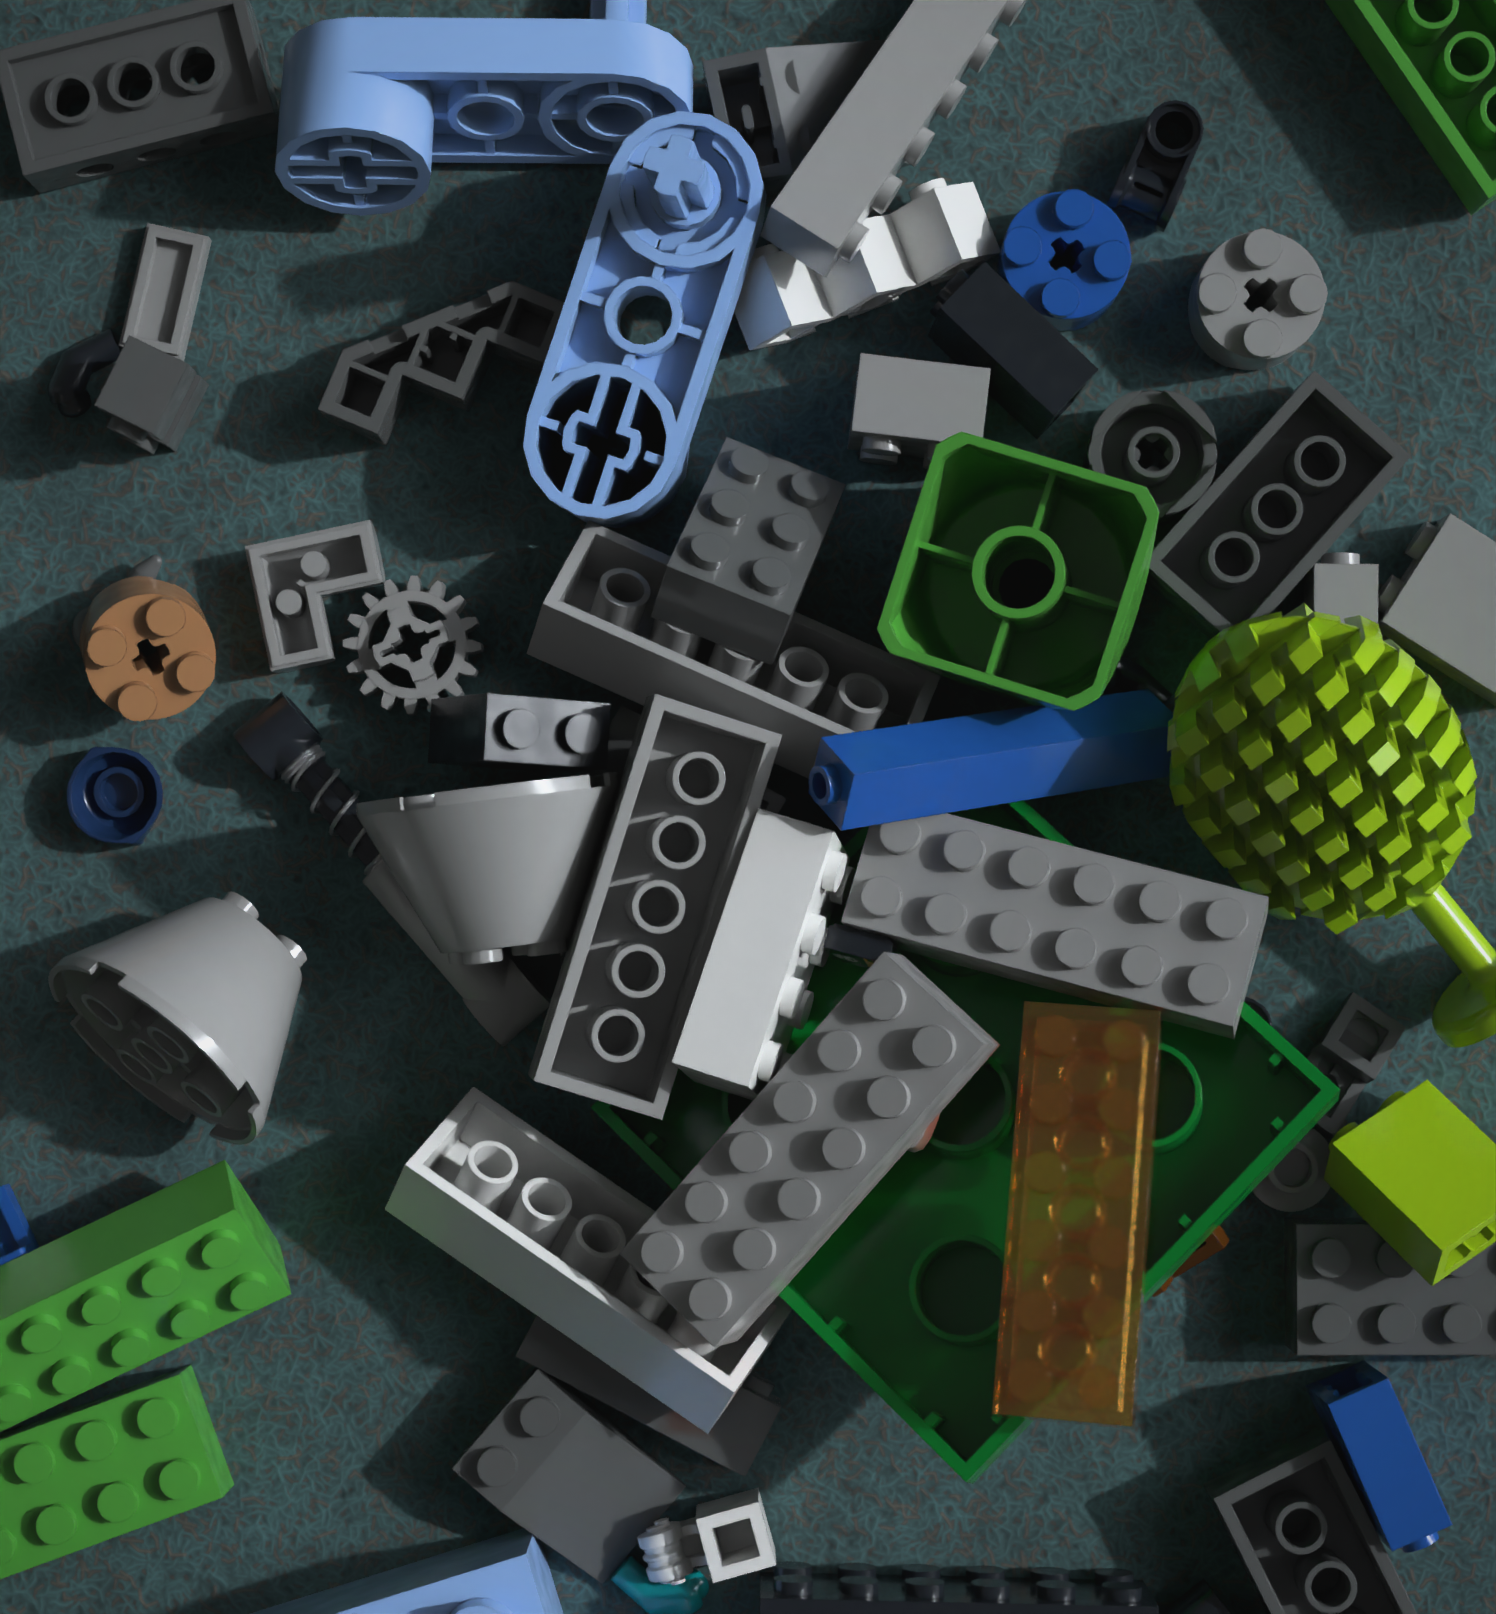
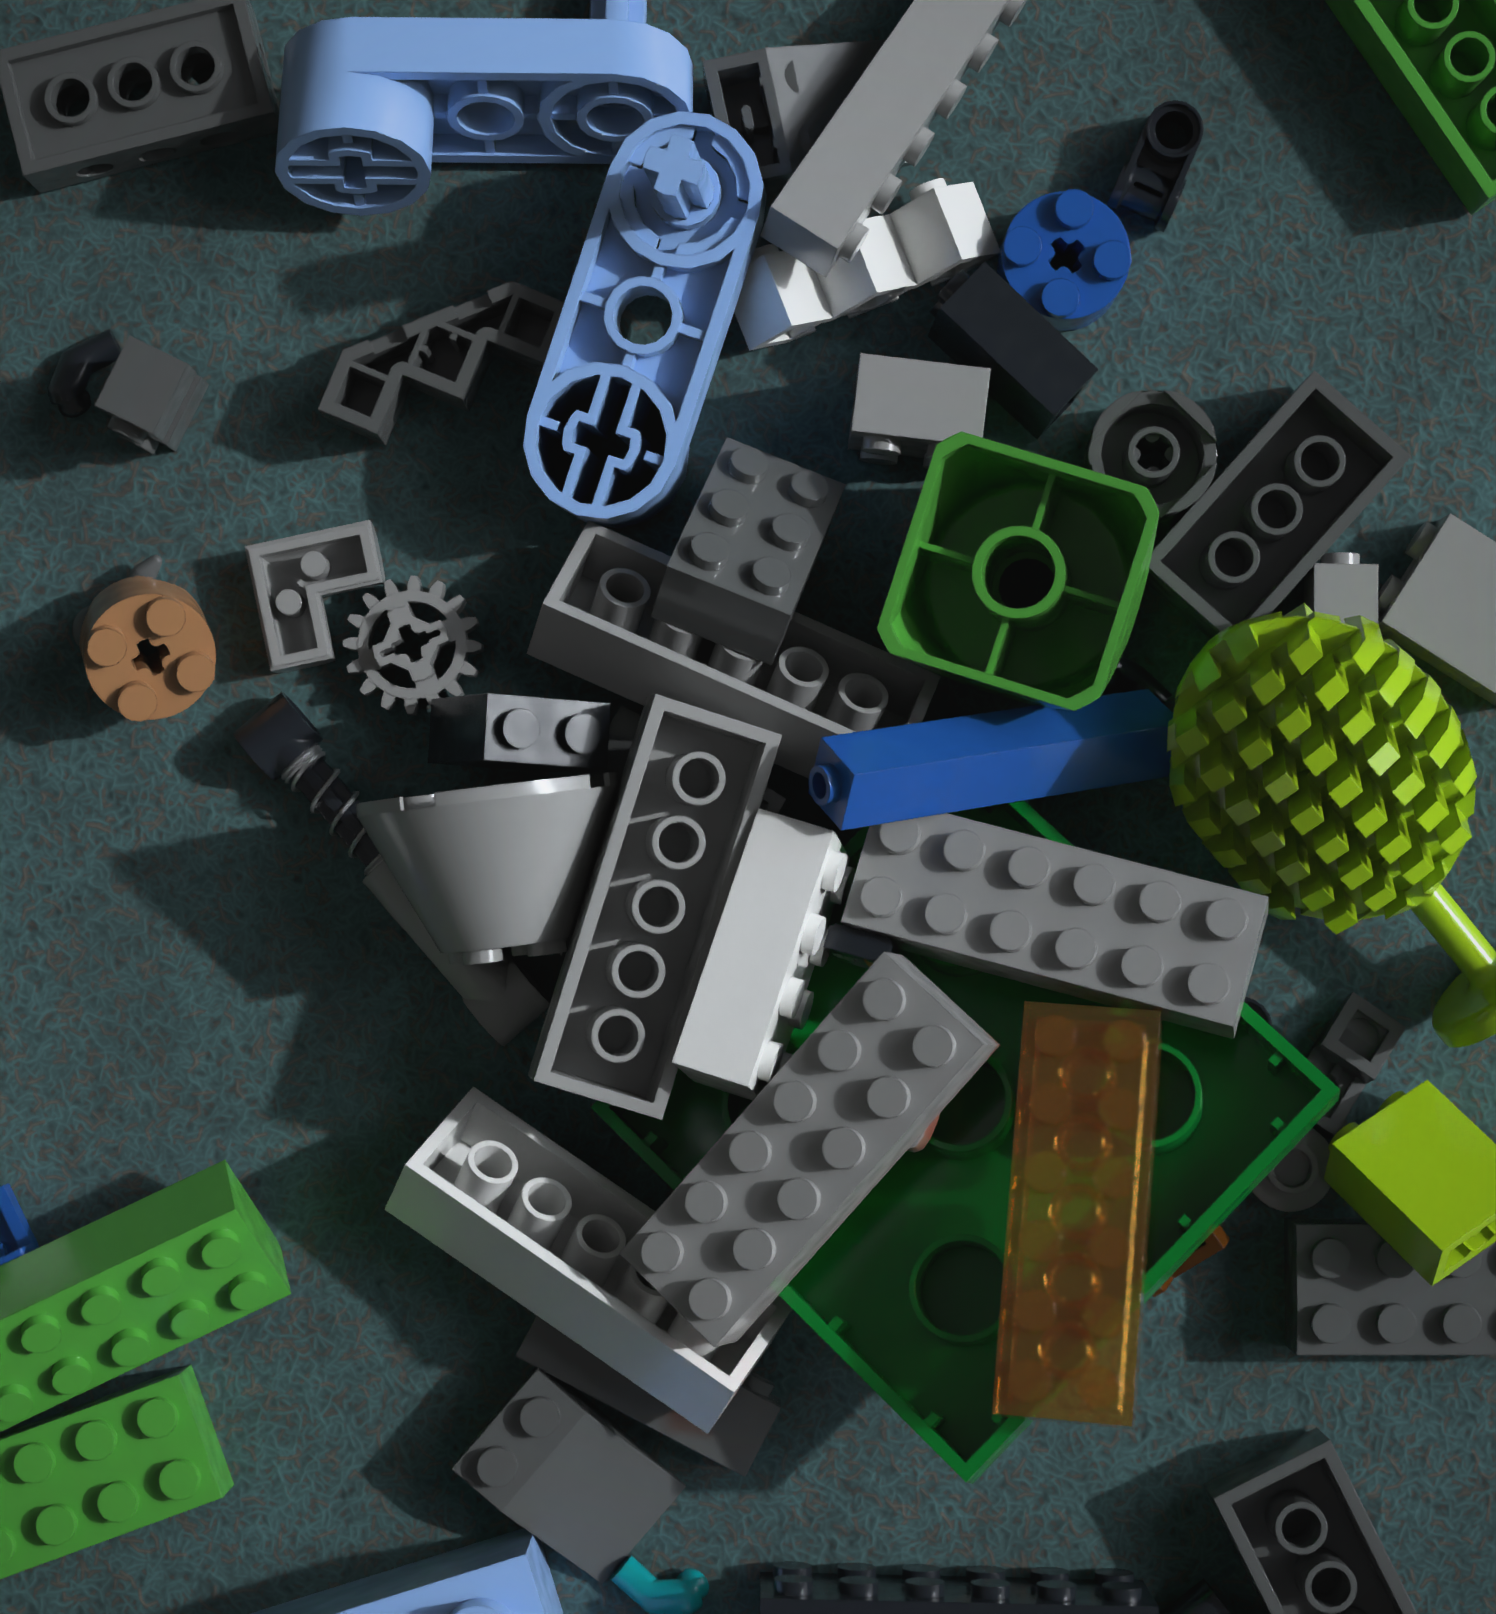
light grey cone [48,891,307,1145] -> none
dark blue hat [67,746,163,846] -> none
light grey tile [119,223,212,361] -> none
white brick [637,1488,776,1585] -> none
light grey brick [1188,228,1328,370] -> none
blue brick [1306,1360,1453,1553] -> none

